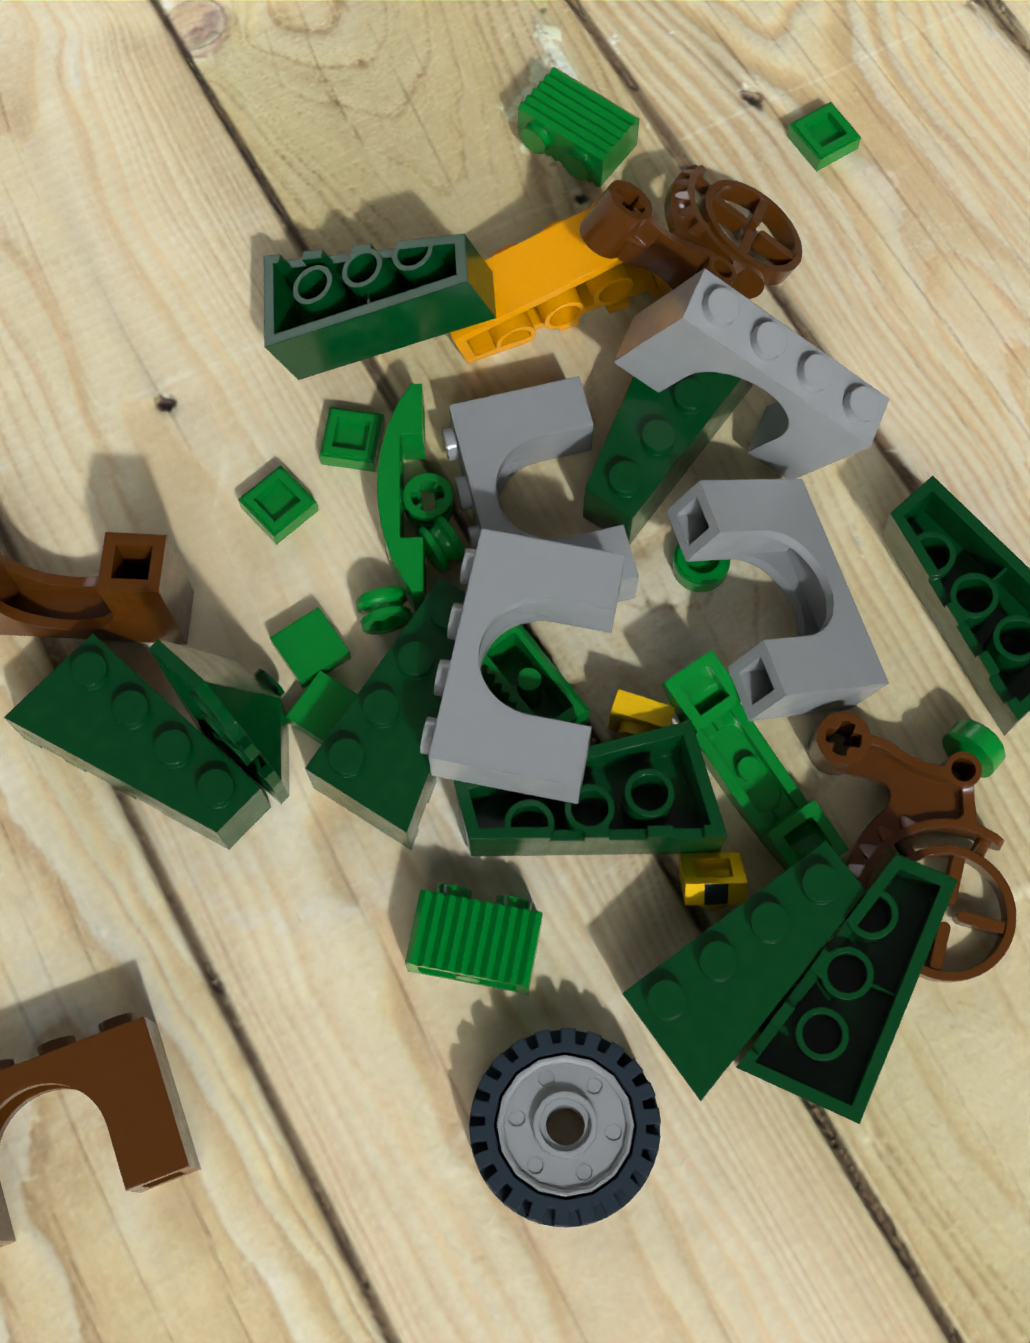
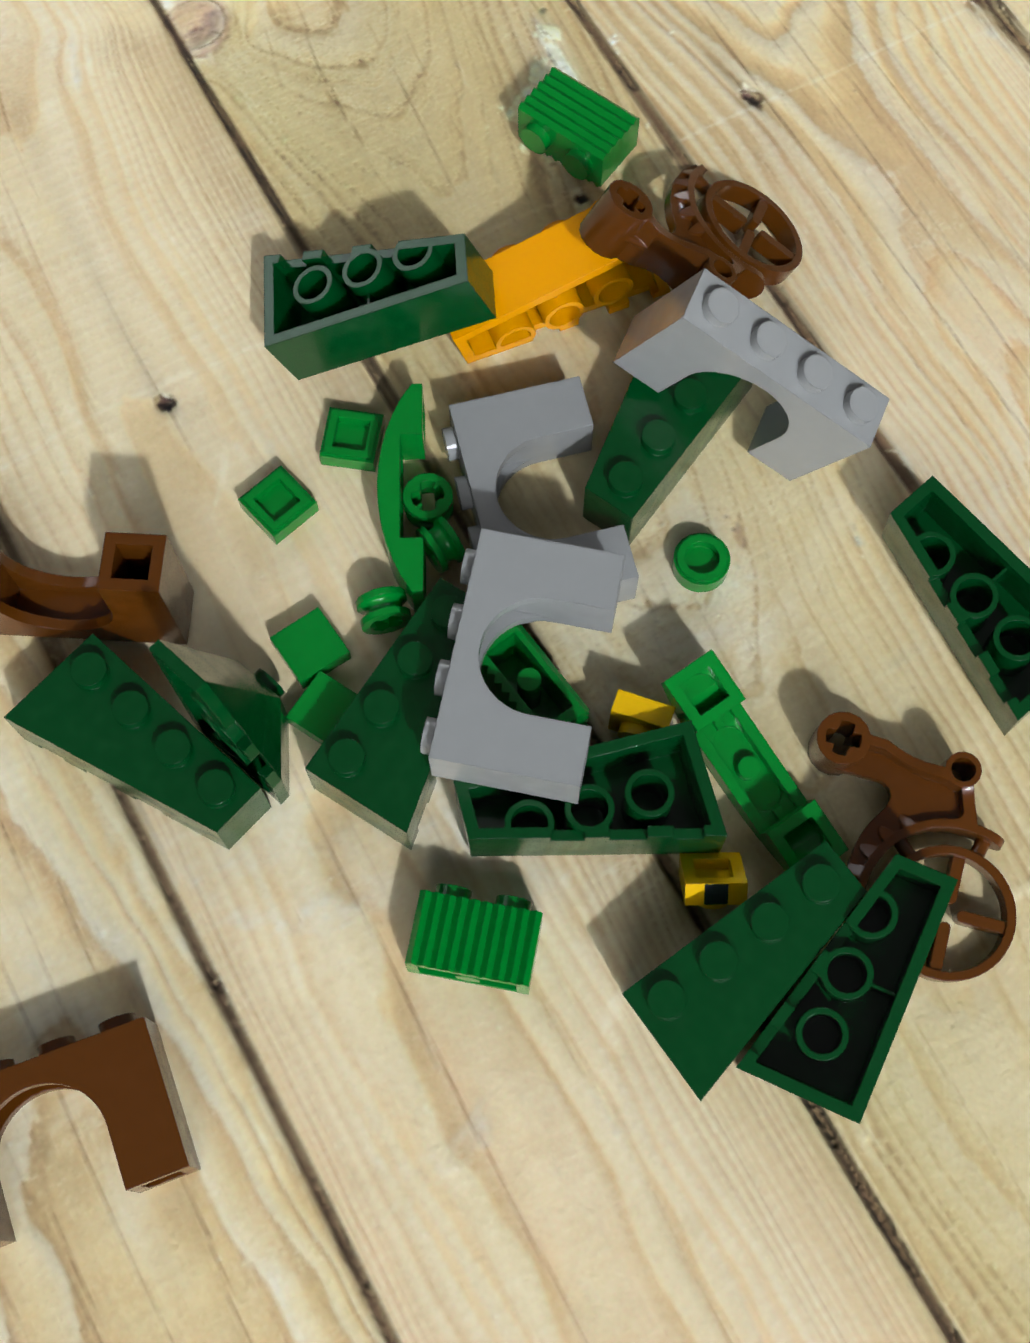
wheel [469,1028,661,1228] -> none
light grey arch [666,479,889,721] -> none
green tile [787,102,861,172] -> none
green tile [942,719,1006,778] -> none

